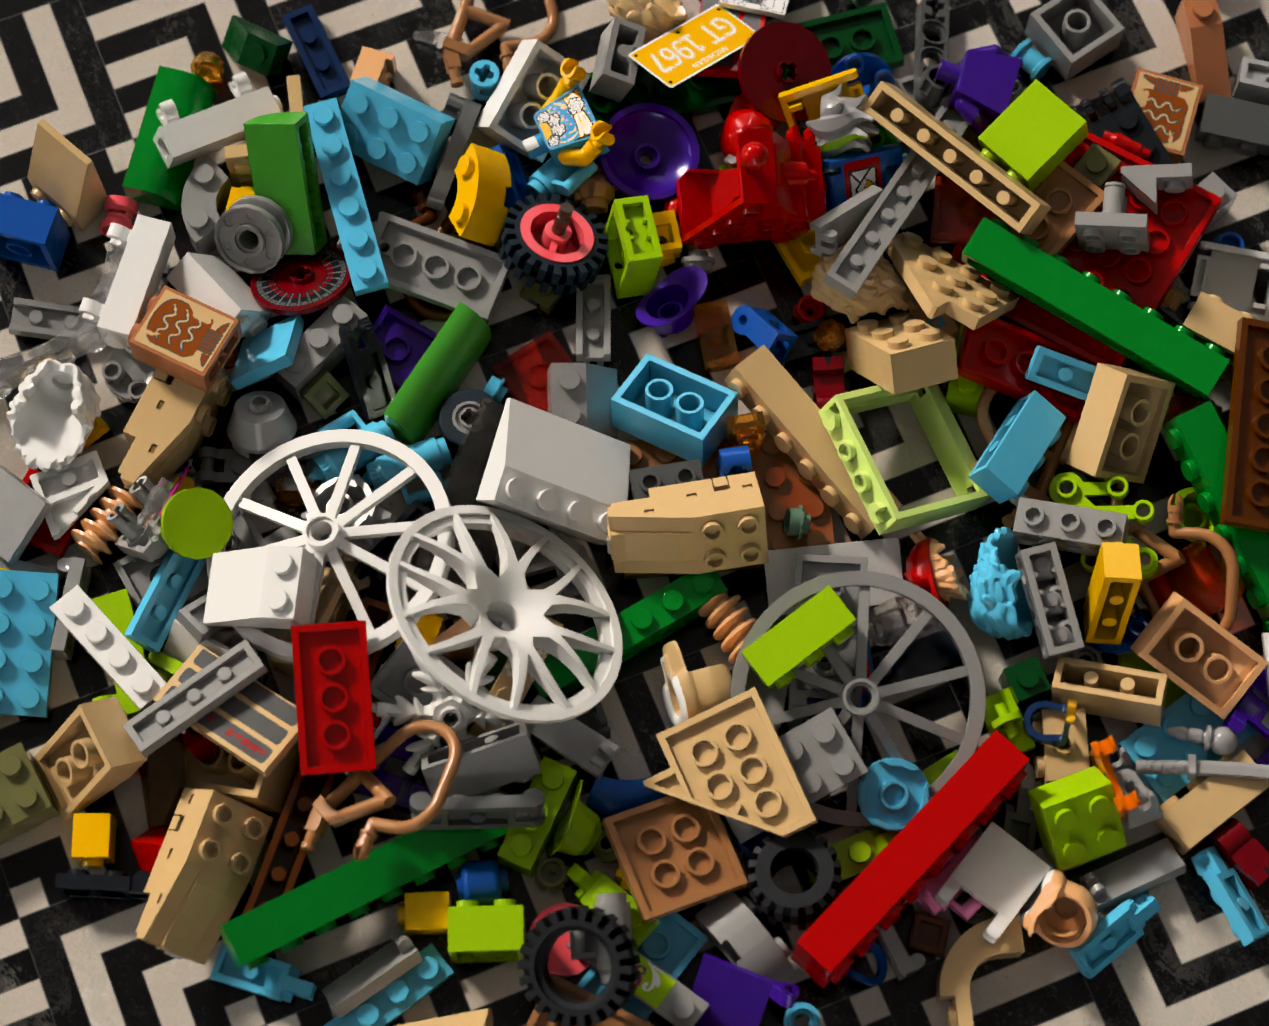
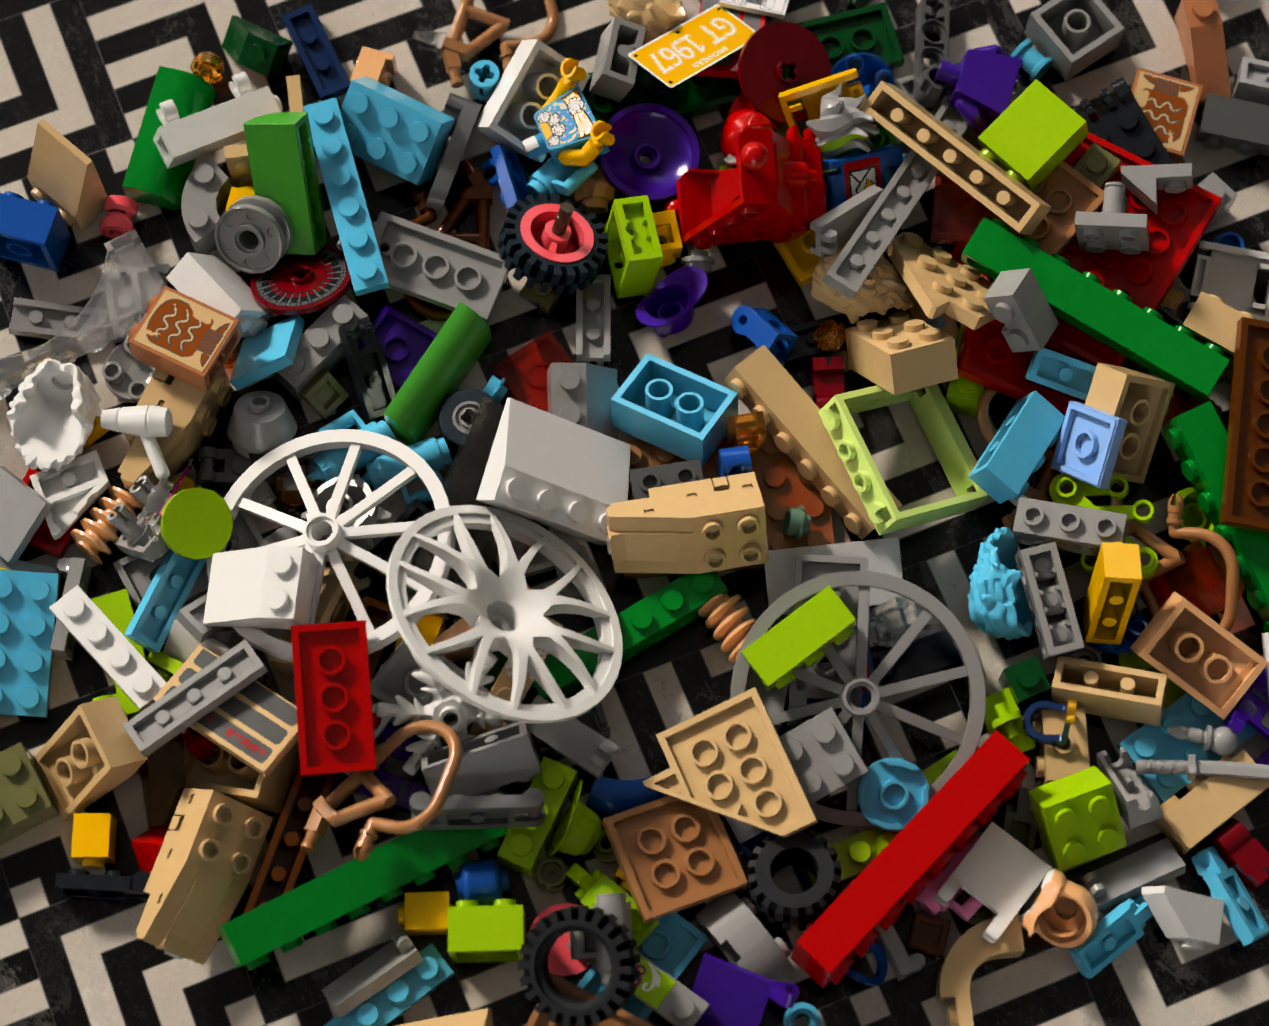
white brick [79,214,176,349] -> none
medium azure hinge [210,943,317,1003] -> none
yellow brick [449,143,511,247] -> none
tan piece [660,640,732,726] -> none
clear orange plate [694,299,740,374] -> none
red plate [793,295,826,324] -> none
hair [904,531,970,610] -> none
orange flag [1089,735,1142,822] -> none
red piece [1102,130,1152,159] -> none
none -> white piece [100,405,173,481]
none -> light grey brick [983,268,1059,353]
none -> light blue tile [1050,400,1128,489]
none -> white slope [1141,886,1224,951]

